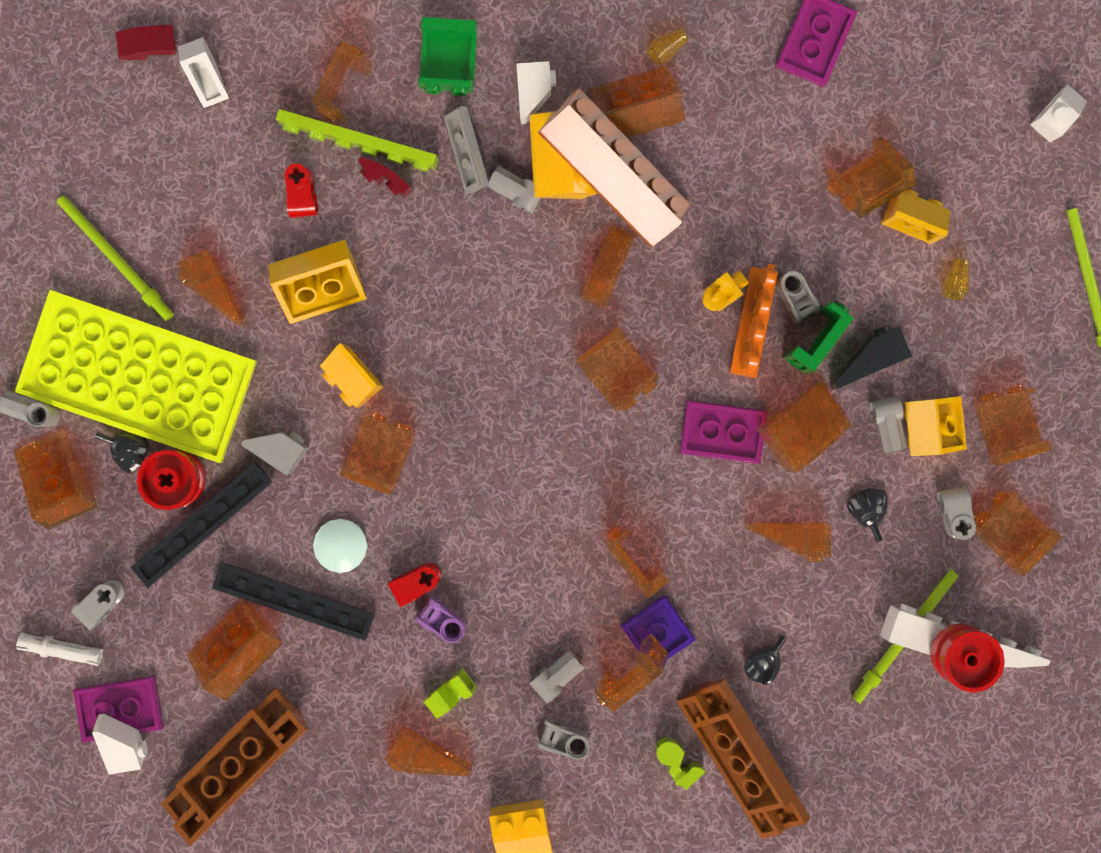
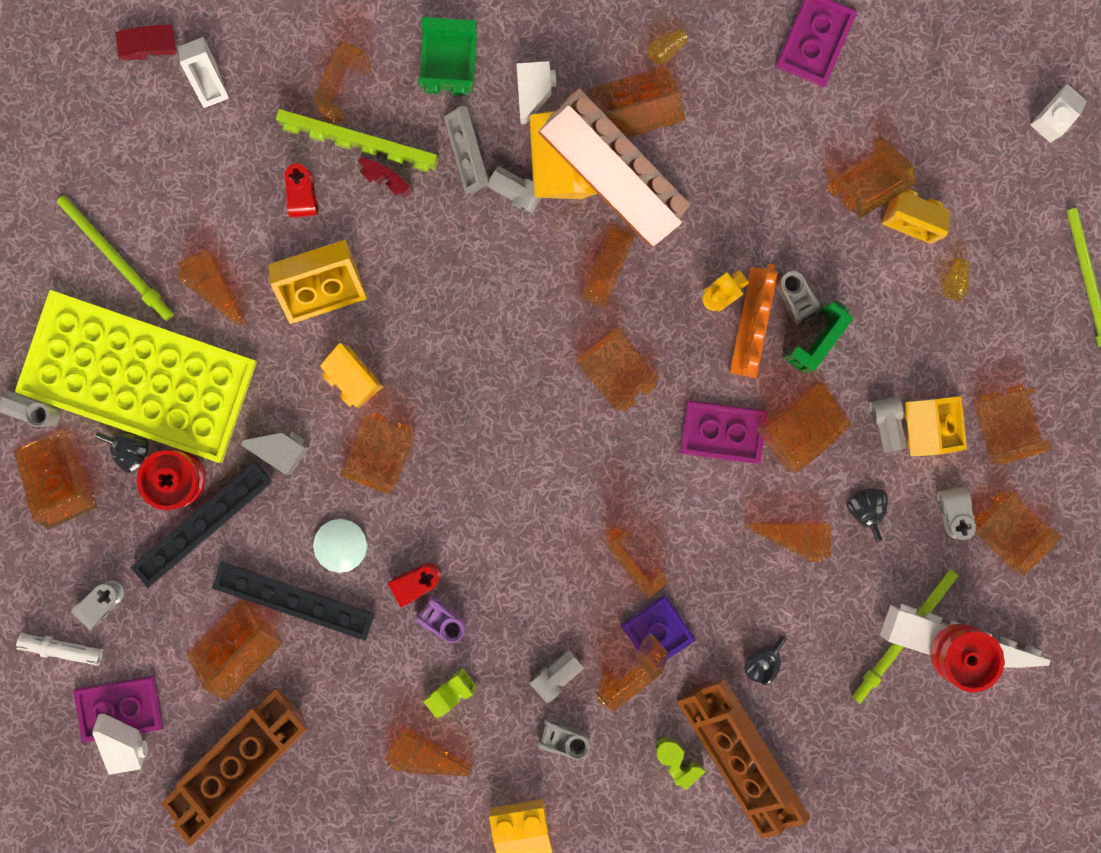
black slope [830,325,912,390] -> none

